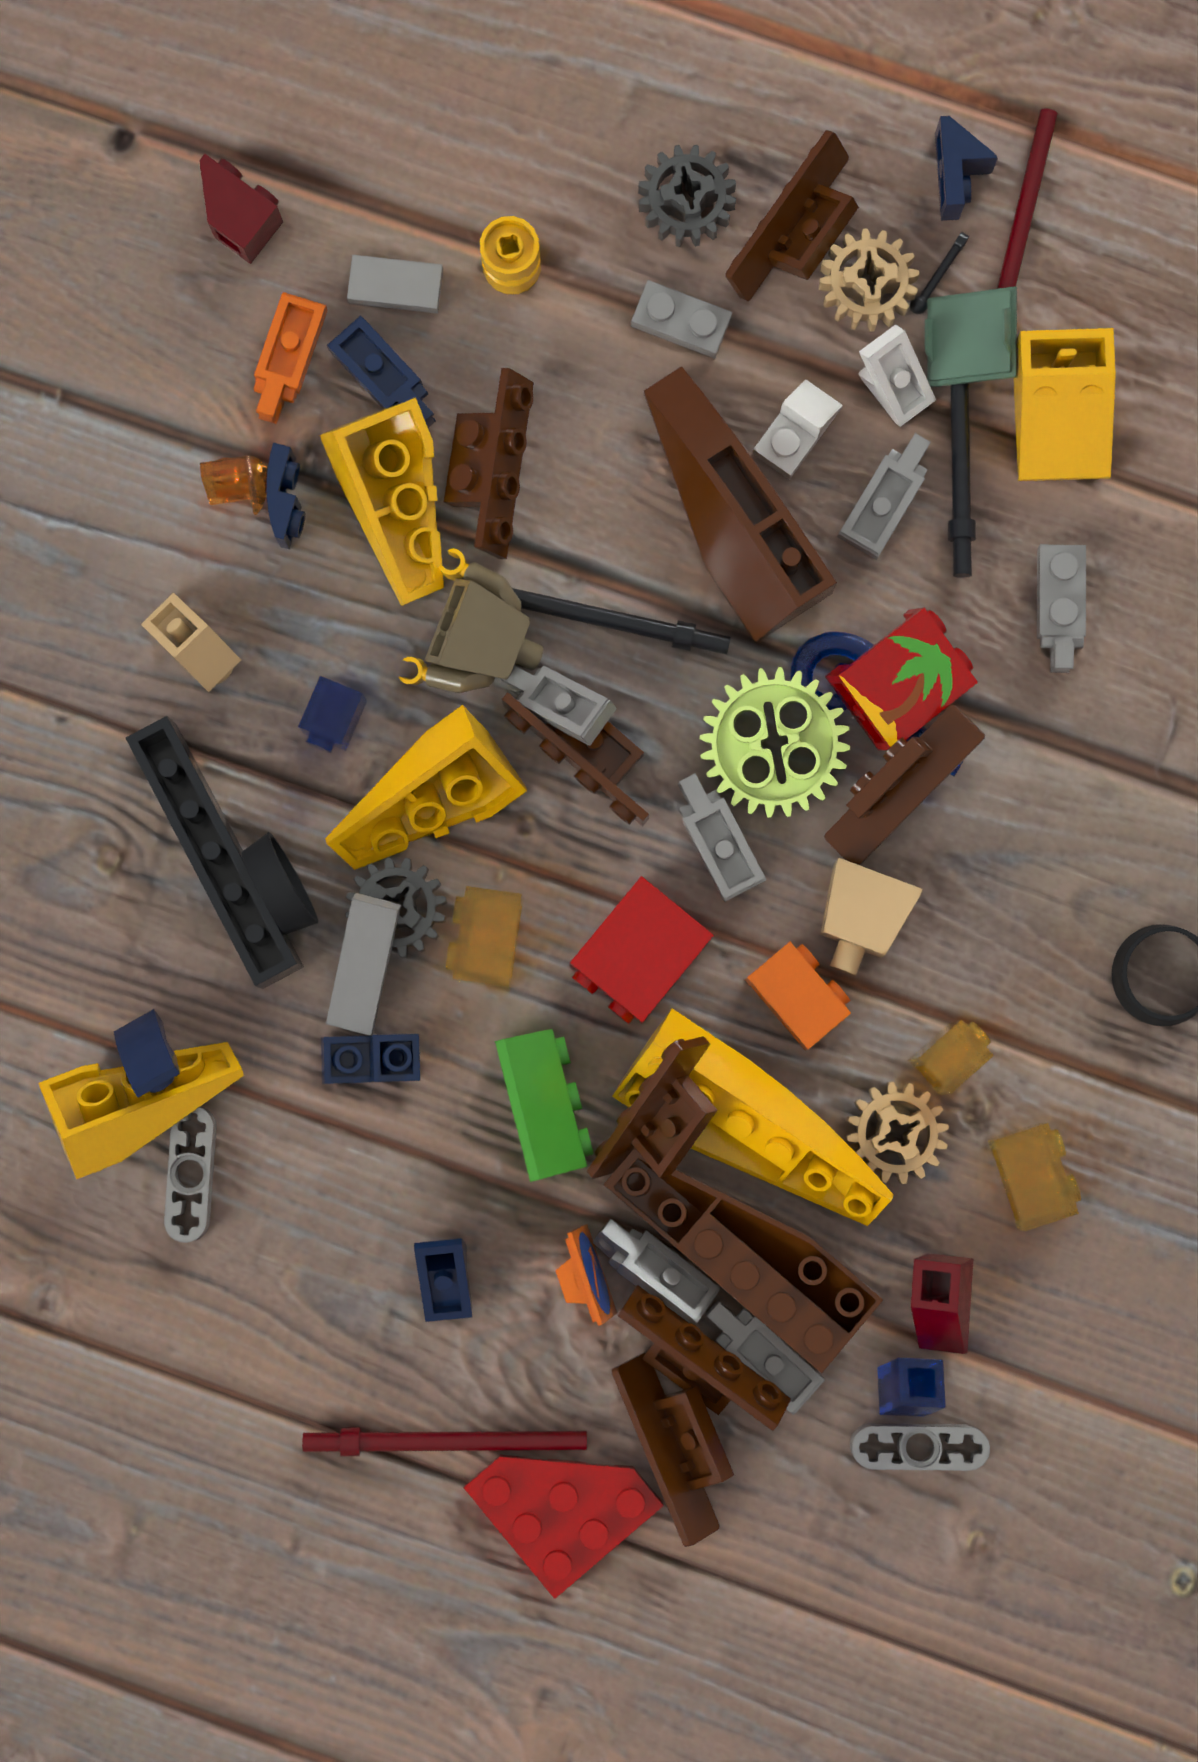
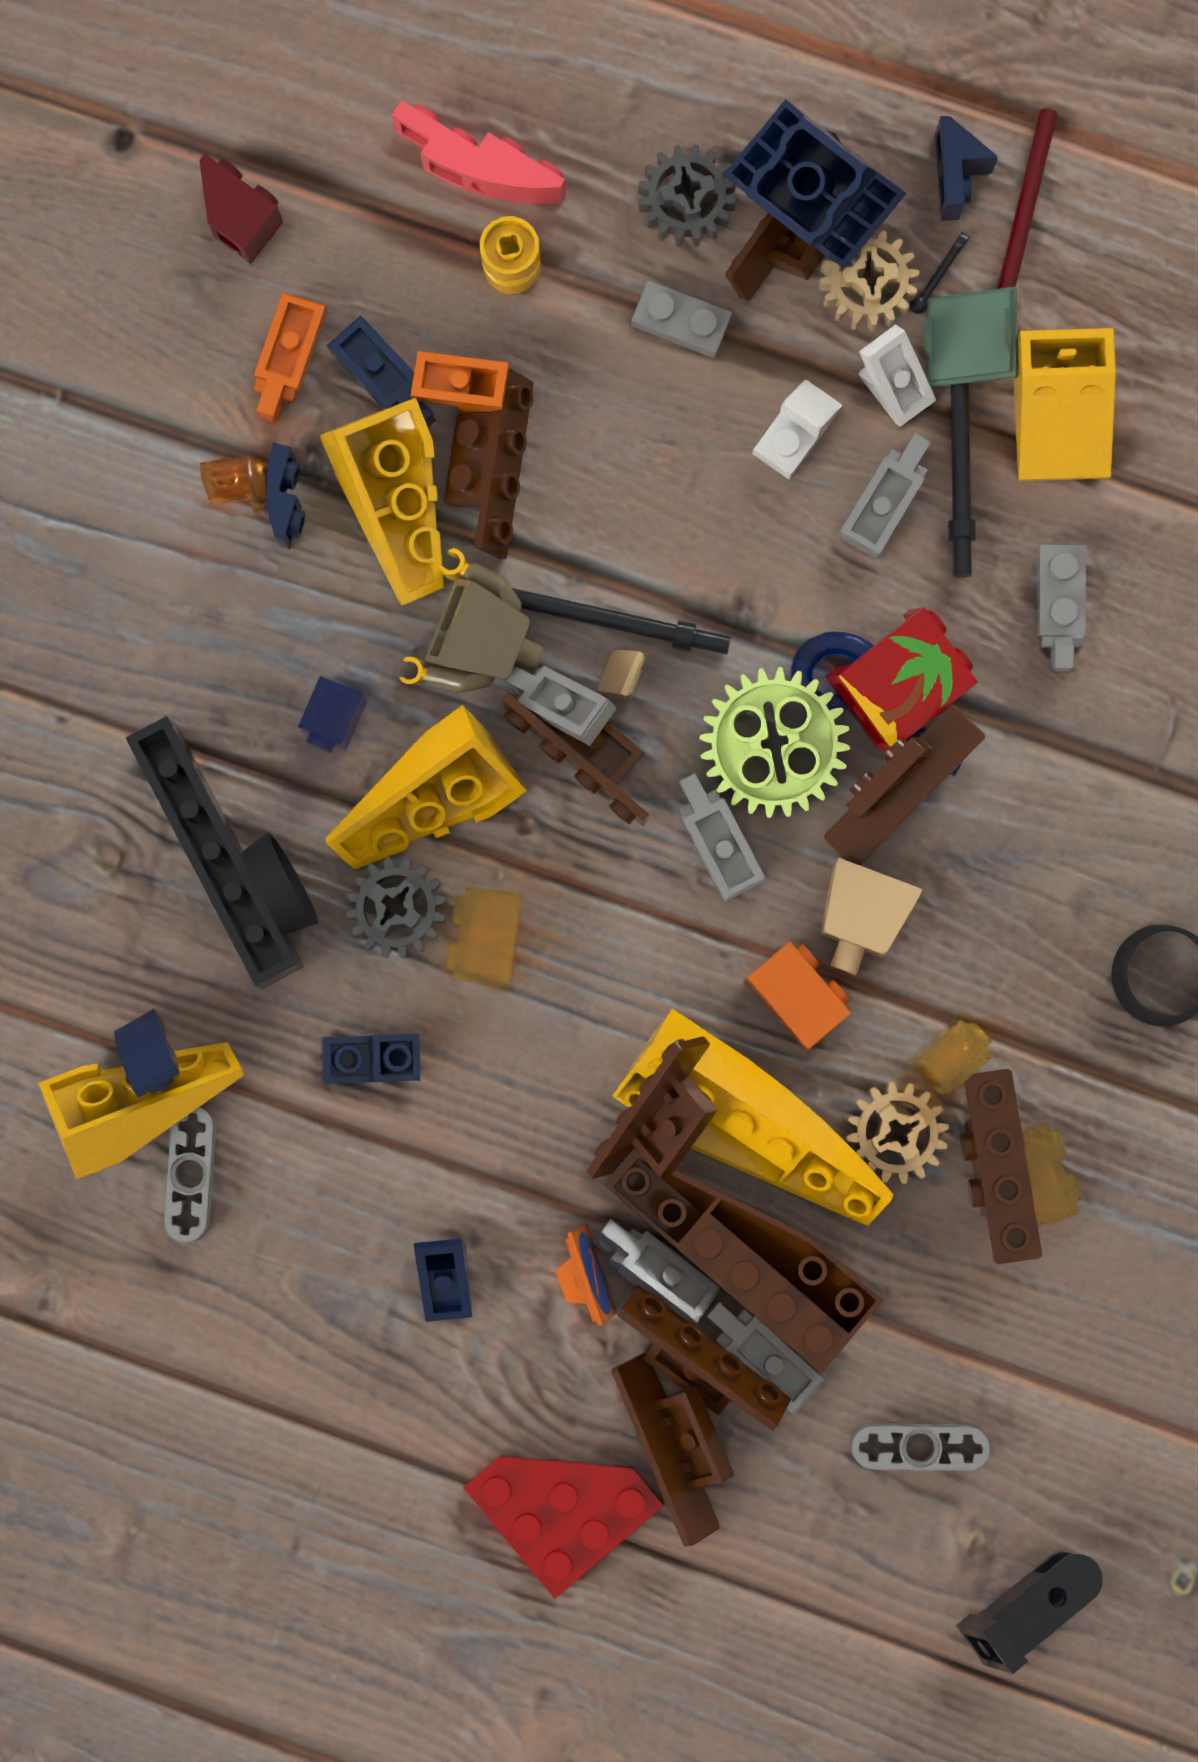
tan slope [141,593,241,692] -> none
dark red bar [302,1427,587,1457] -> none
light grey tile [326,893,401,1036] -> none
light grey tile [347,255,443,313] -> none
bright green slope [495,1029,594,1182] -> none
red brick [570,876,714,1024] -> none
reddish brown wedge [644,367,837,643] -> none
clear blue brick [877,1357,946,1417] -> none
dark red slope [911,1253,974,1354] -> none
none -> coral slope [392,100,566,204]
none -> orange slope [410,351,509,413]
none -> tan slope [597,650,646,704]
none -> dark blue slope [724,99,907,269]
none -> black piece [956,1552,1103,1674]
none -> reddish brown bracket [960,1069,1042,1264]

